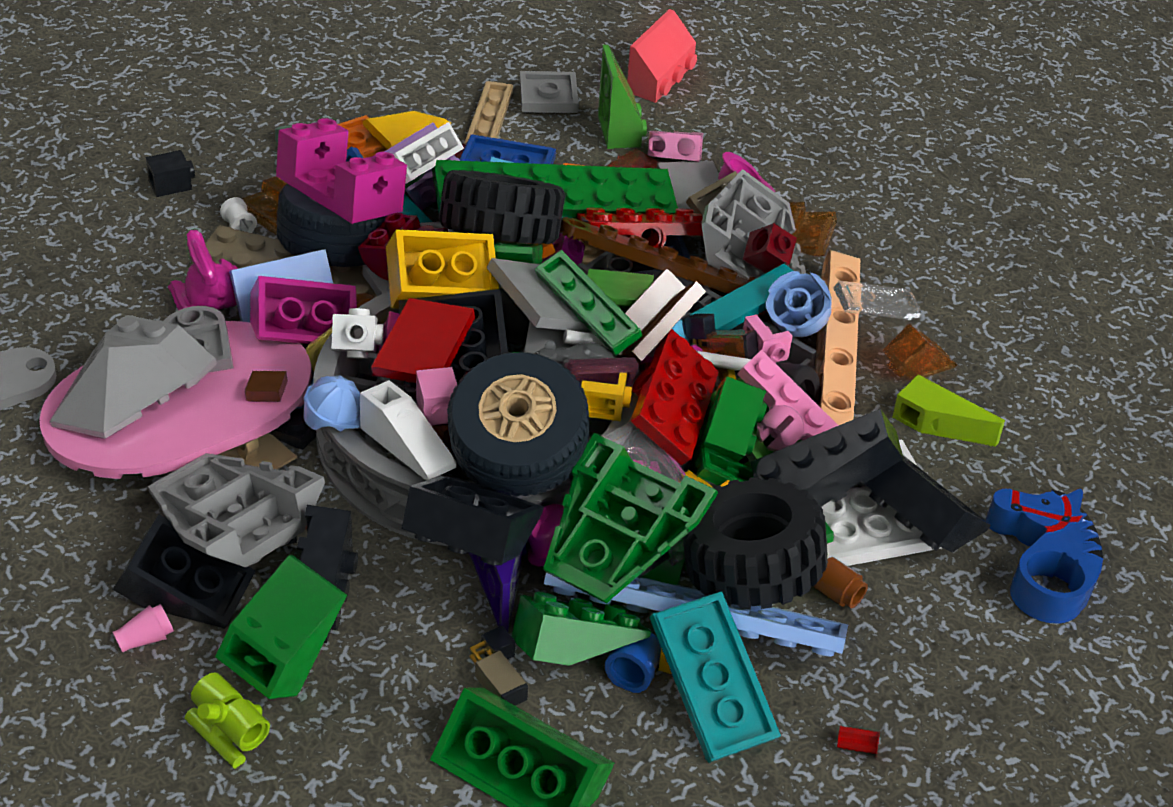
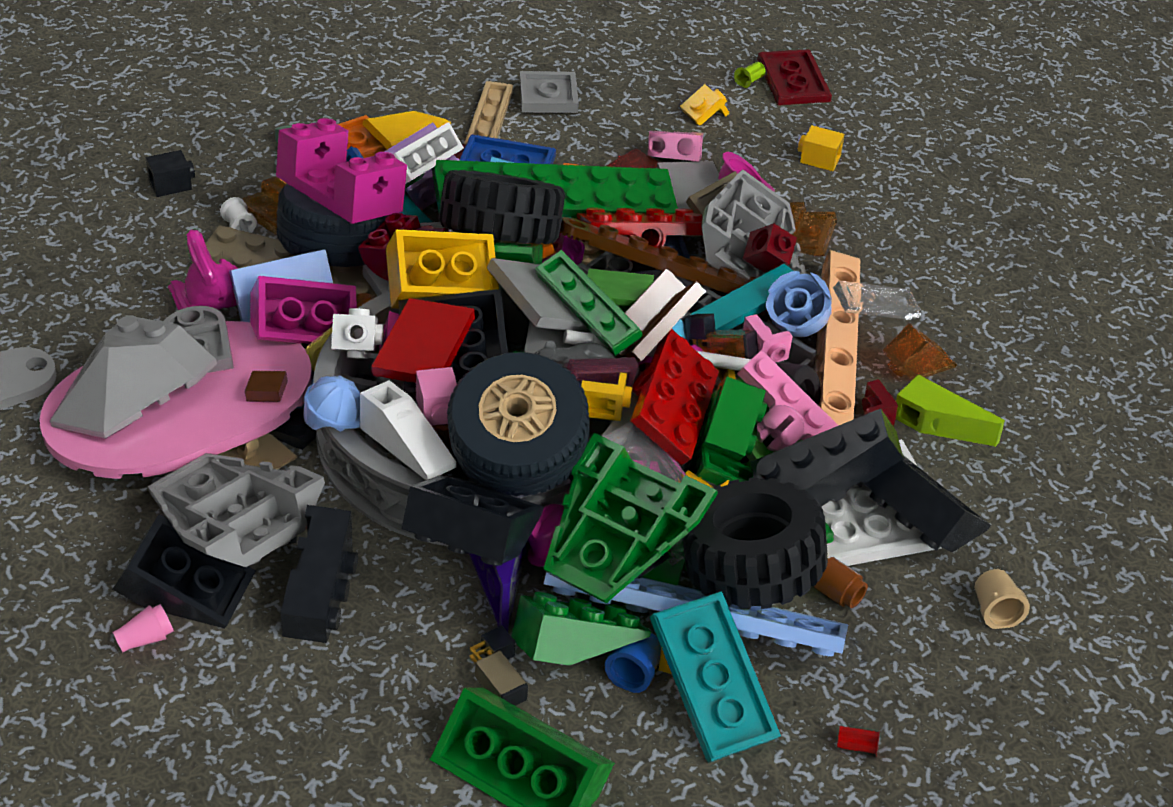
lime pin [184,672,270,769] -> none
green slope [215,555,347,699] -> none
bright green slope [598,45,647,149] -> none
coral slope [627,9,697,103] -> none
blue animal [986,489,1103,624] -> none
none -> yellow bracket [680,84,729,125]
none -> lime piece [734,62,766,88]
none -> dark red tile [757,49,832,105]
none -> yellow brick [798,125,845,171]
none -> dark red bracket [862,379,898,427]
none -> tan piece [974,569,1030,629]

